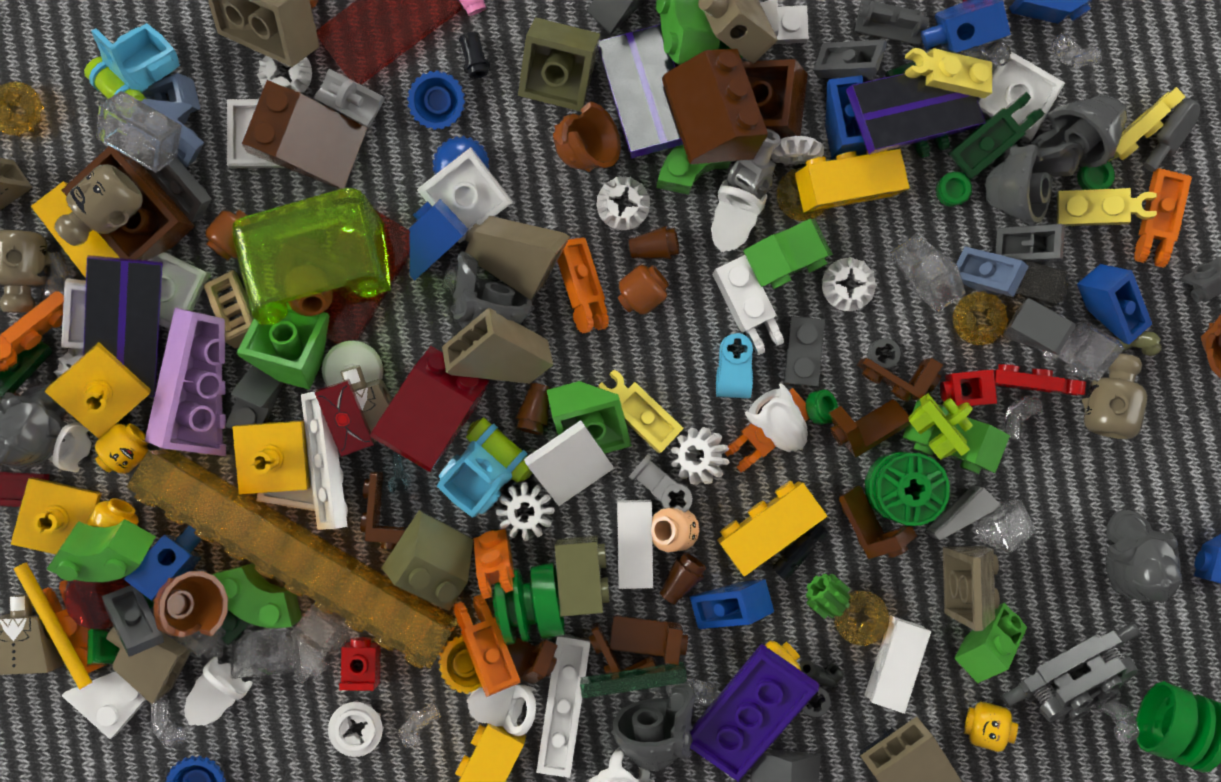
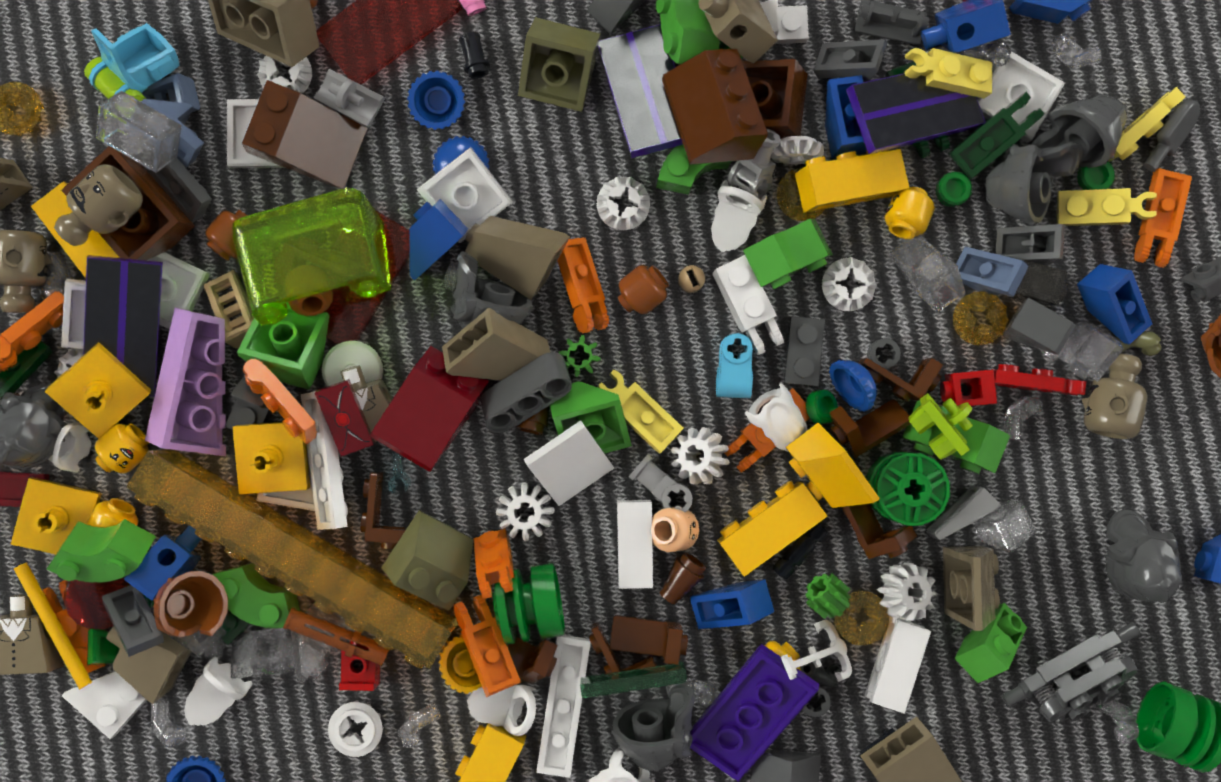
medium azure piece [437,417,532,518] -> none
dark orange helmet [553,101,621,172] -> none
olive brick [555,536,610,617] -> none
reddish brown cone [629,226,680,259] -> none
yellow head [964,702,1018,752] -> none
none -> orange hinge [243,358,317,445]
none -> dark orange pin [283,607,390,666]
none -> dark grey beam [480,352,572,433]
none -> bright green gear [559,335,601,377]
none -> tan hinge [678,265,705,293]
none -> white piece [781,620,852,682]
none -> yellow slope [786,423,880,508]
none -> blue hat [829,360,877,412]
none -> white gear [876,562,939,622]
none -> yellow head [884,187,935,239]

